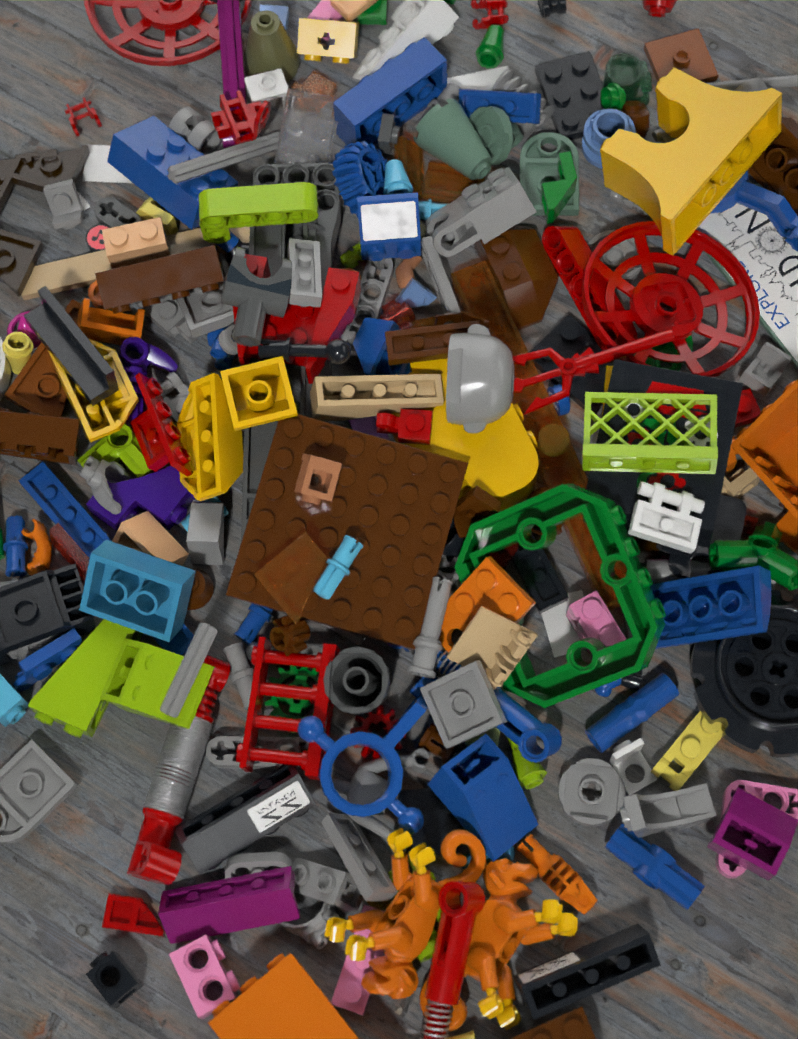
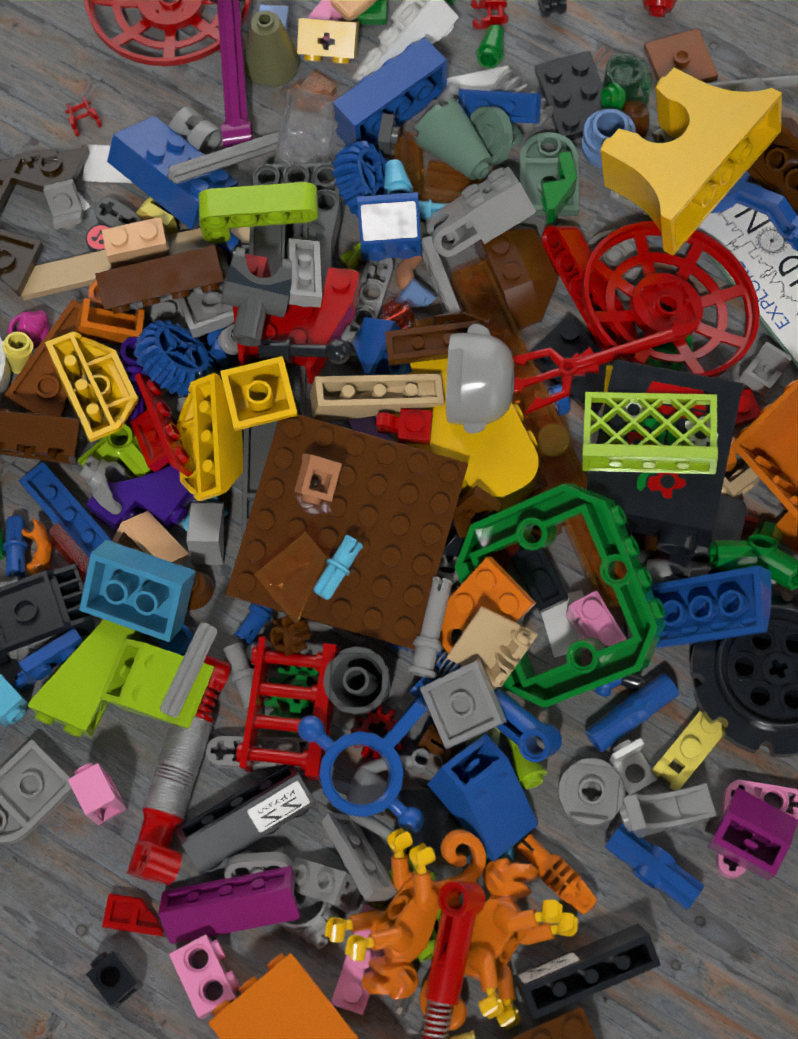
black fence [24,286,119,406] -> none
red piece [211,90,271,145] -> none
white bracket [244,68,290,112] -> none
white plate [628,481,705,554] -> none
none -> bright pink brick [68,763,127,826]
none -> blue gear [133,320,215,397]

